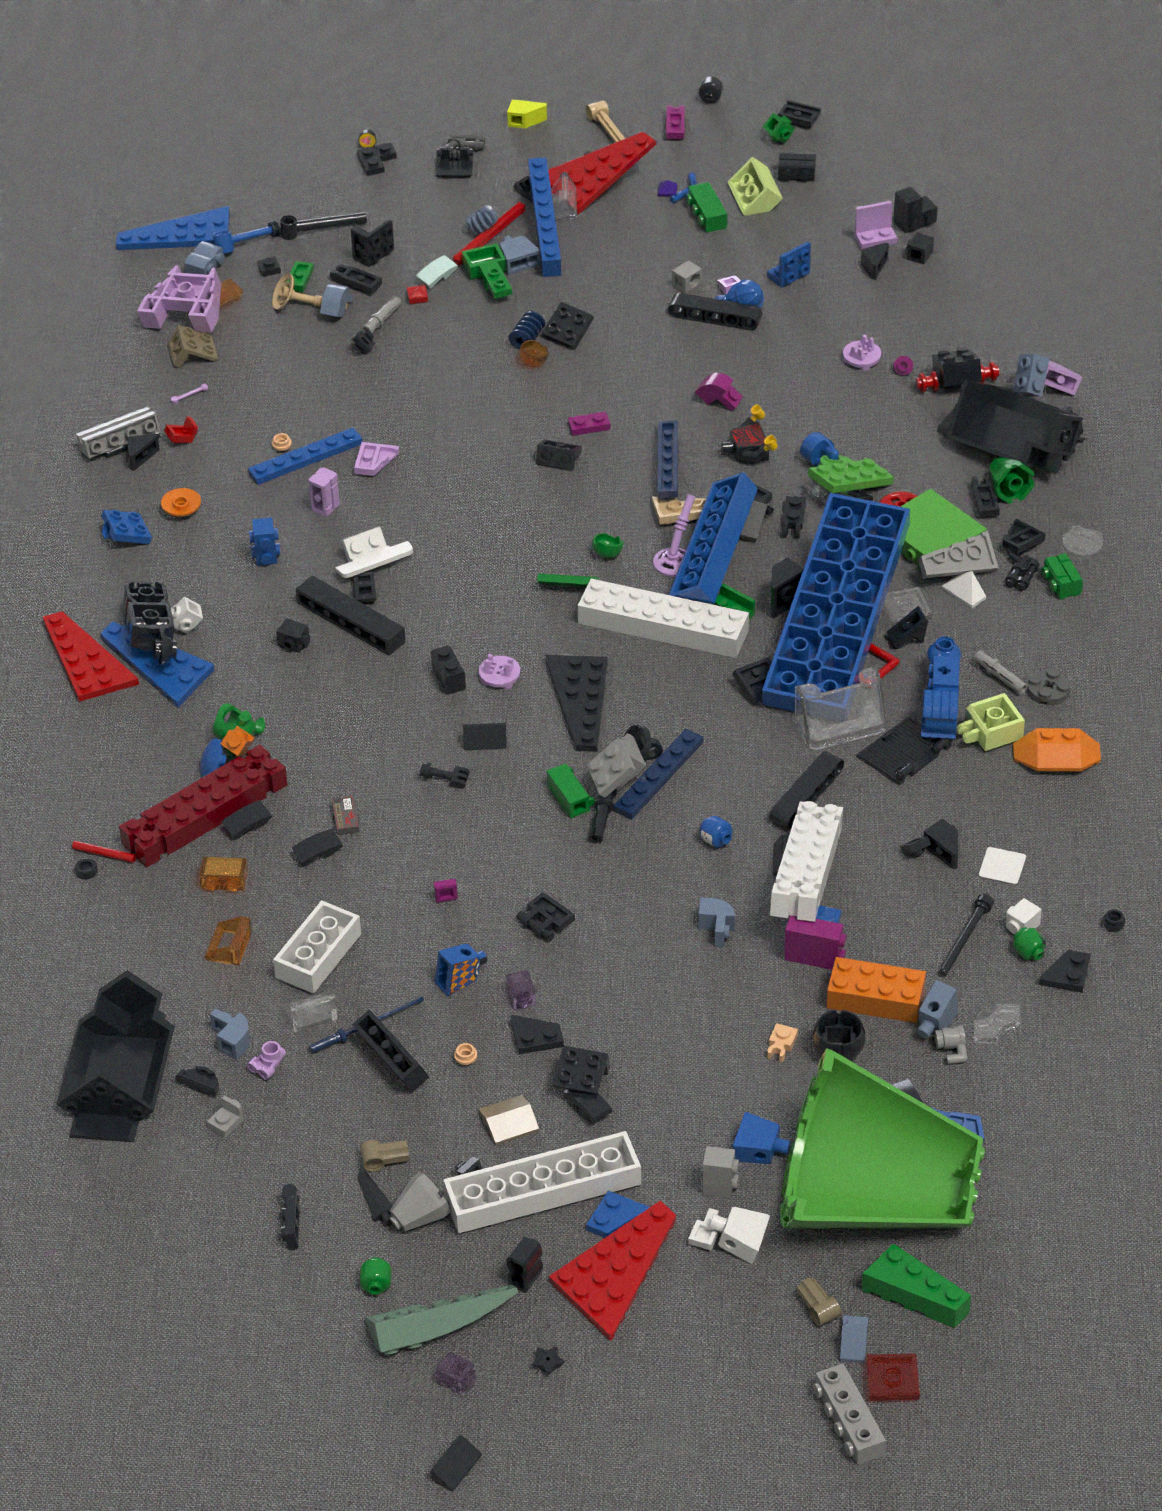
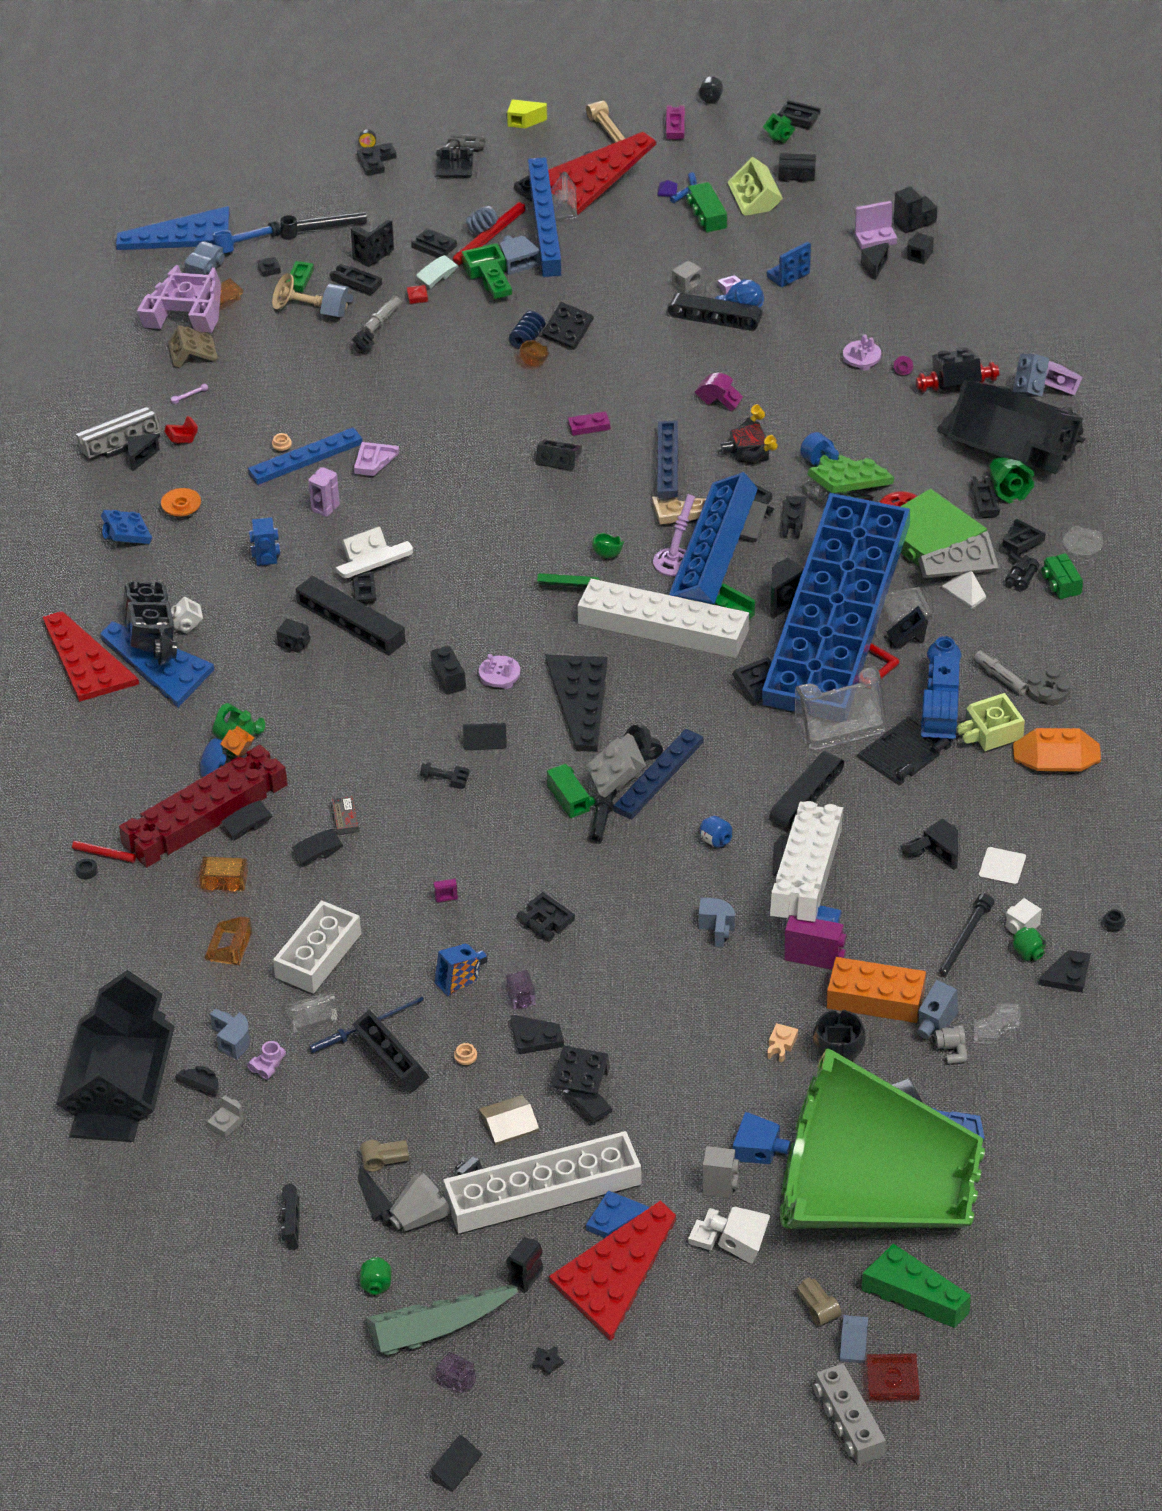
none -> black plate [411,228,457,258]

